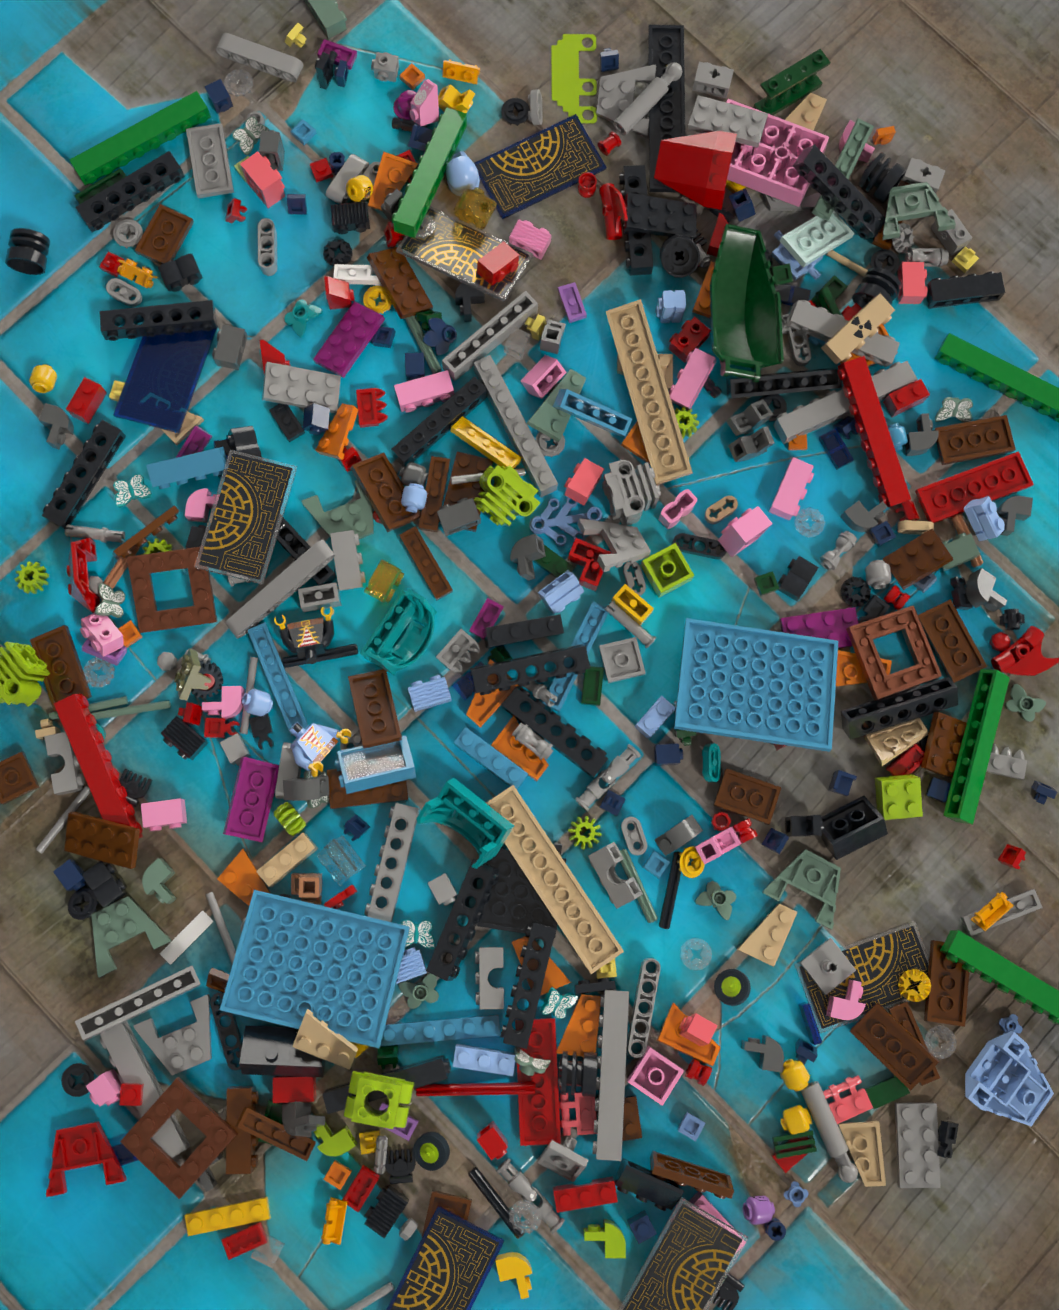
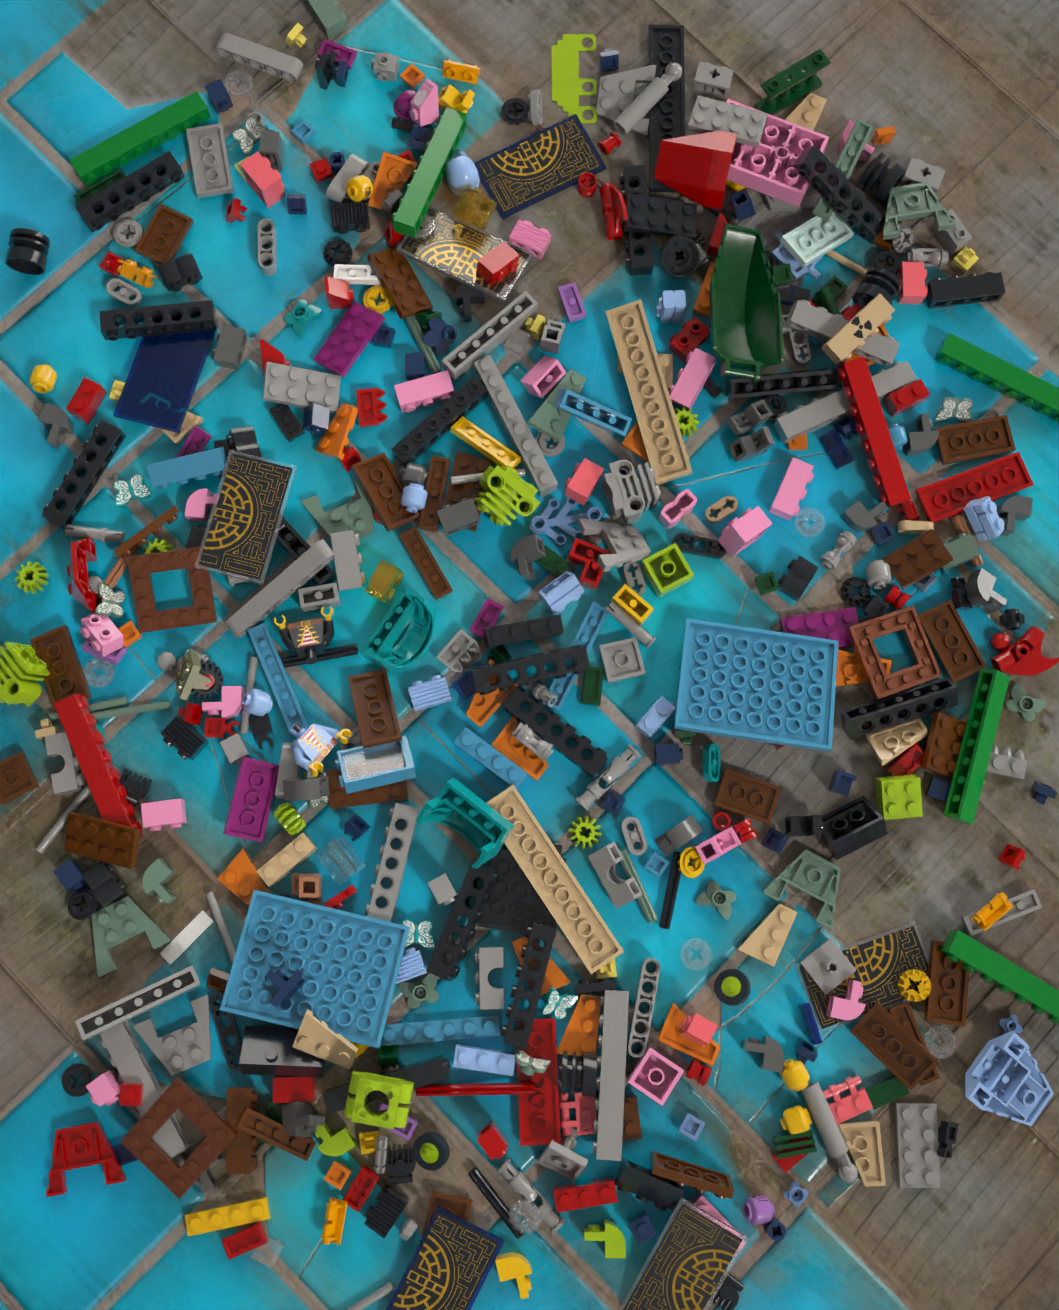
none -> dark blue bracket [265,969,308,1010]

